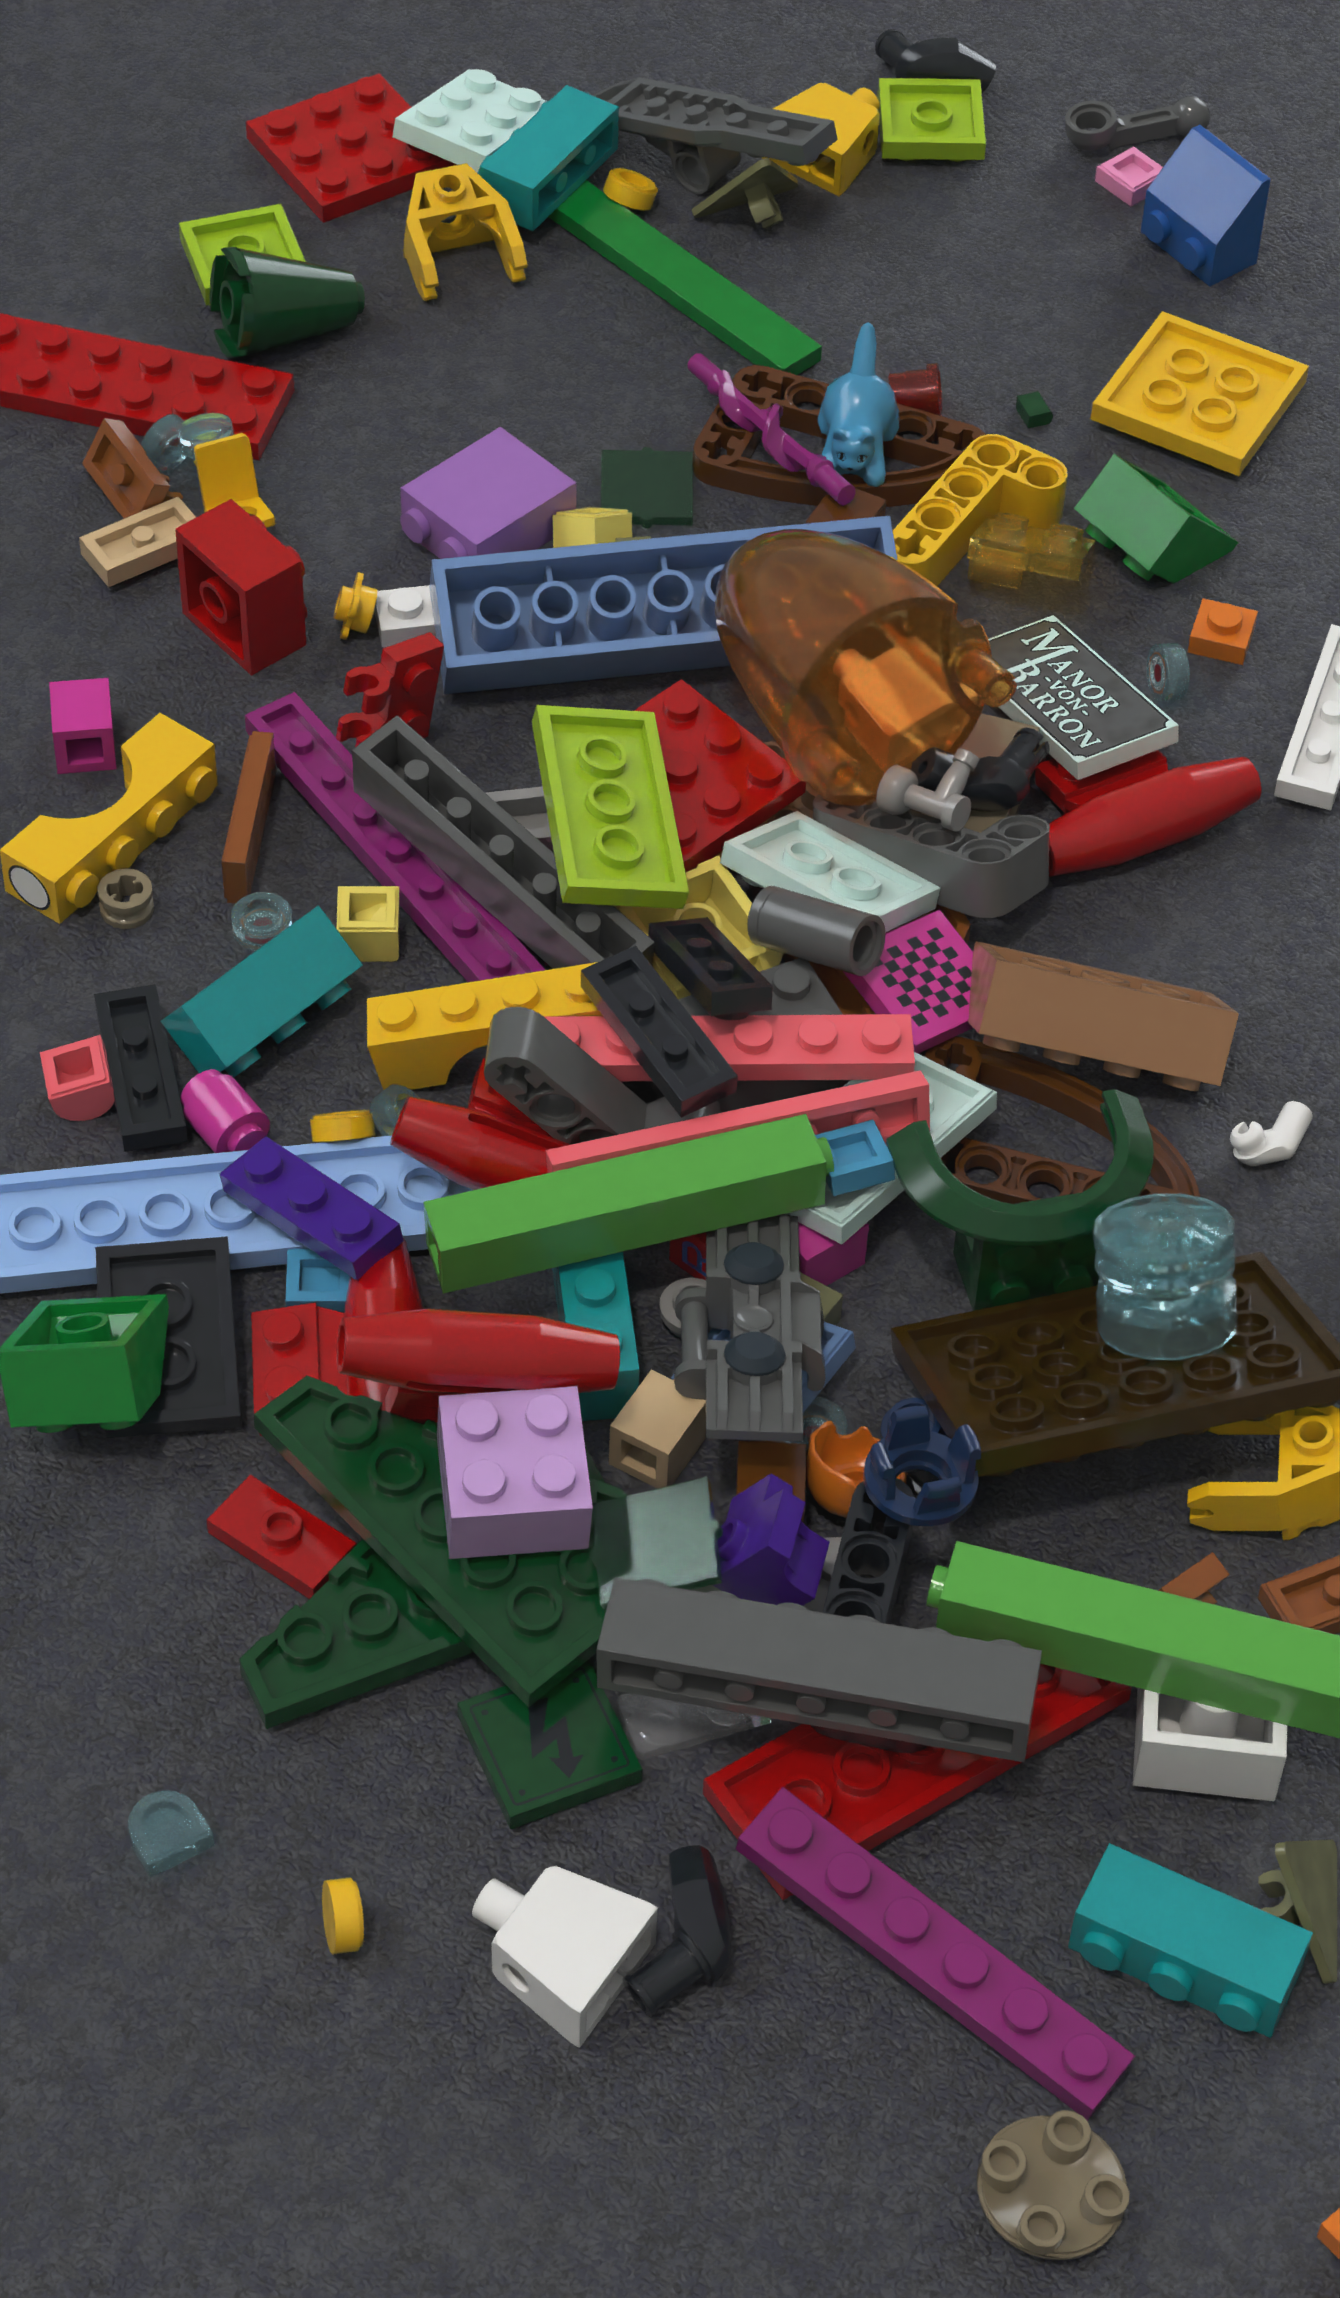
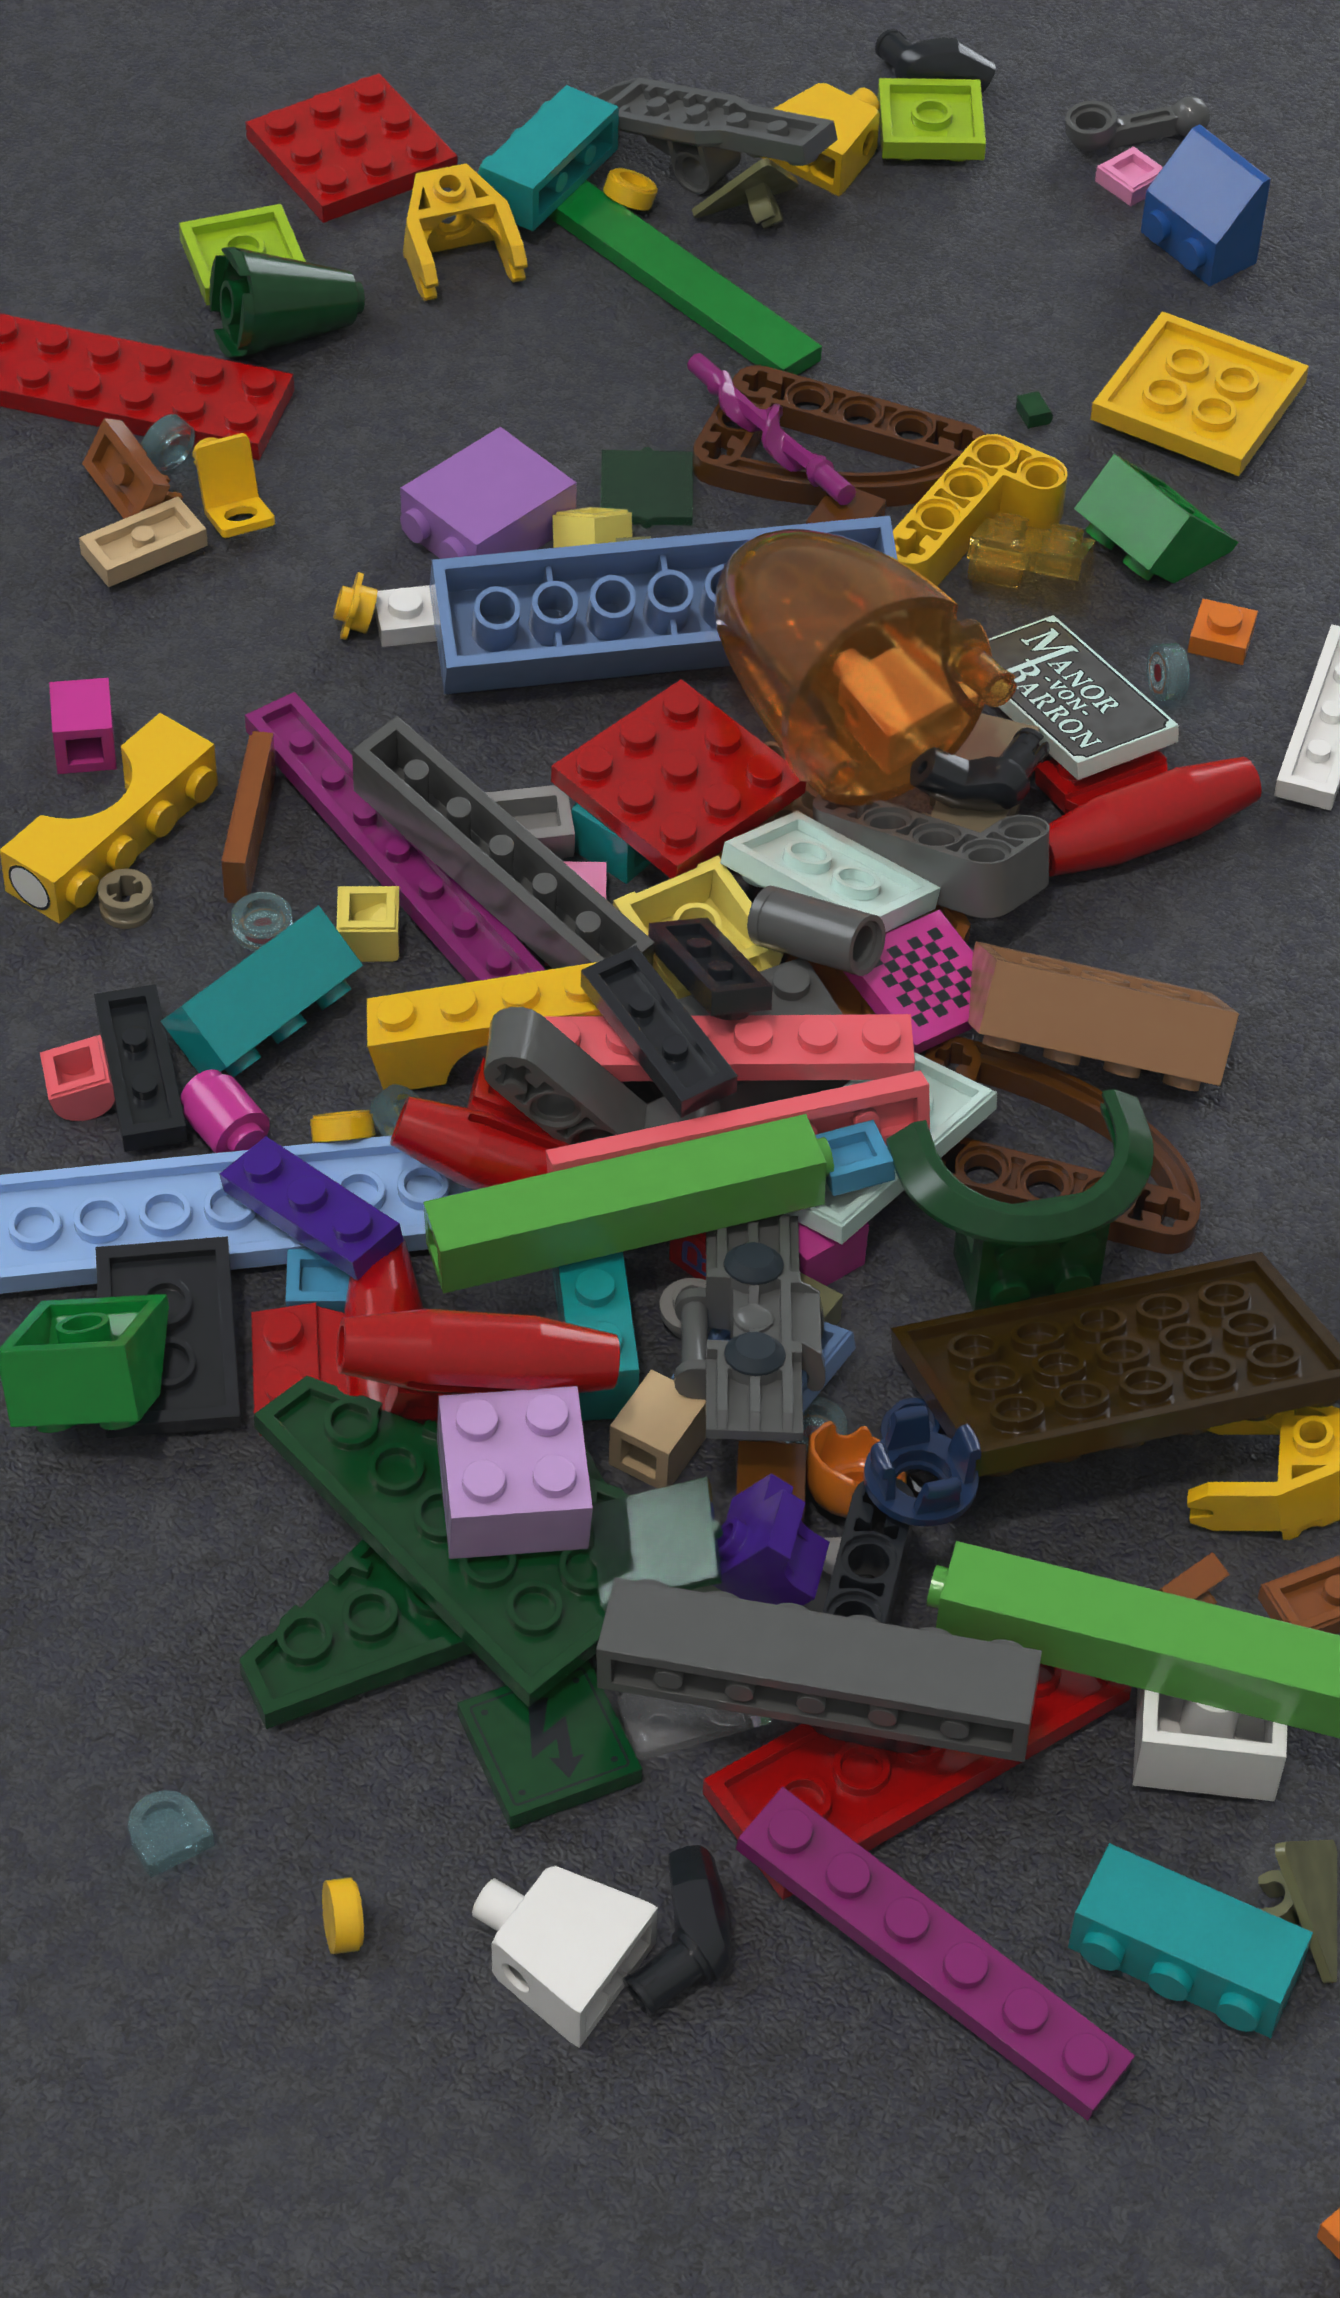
red brick [175,499,307,676] -> none
clear light blue tile [177,413,235,459] -> none
red plate [207,1475,357,1599] -> none
red plate [336,632,444,747] -> none
light aqua plate [392,69,546,173] -> none
lime plate [532,705,689,909] -> none
dark azure animal [818,322,899,487] -> none
light grey piece [876,748,979,832] -> none
clear red piece [889,363,942,416] -> none
dark tan dish [976,2110,1130,2260] -> none
clear light blue wheel [1093,1193,1238,1360] -> none
white arm [1230,1101,1313,1166] -> none

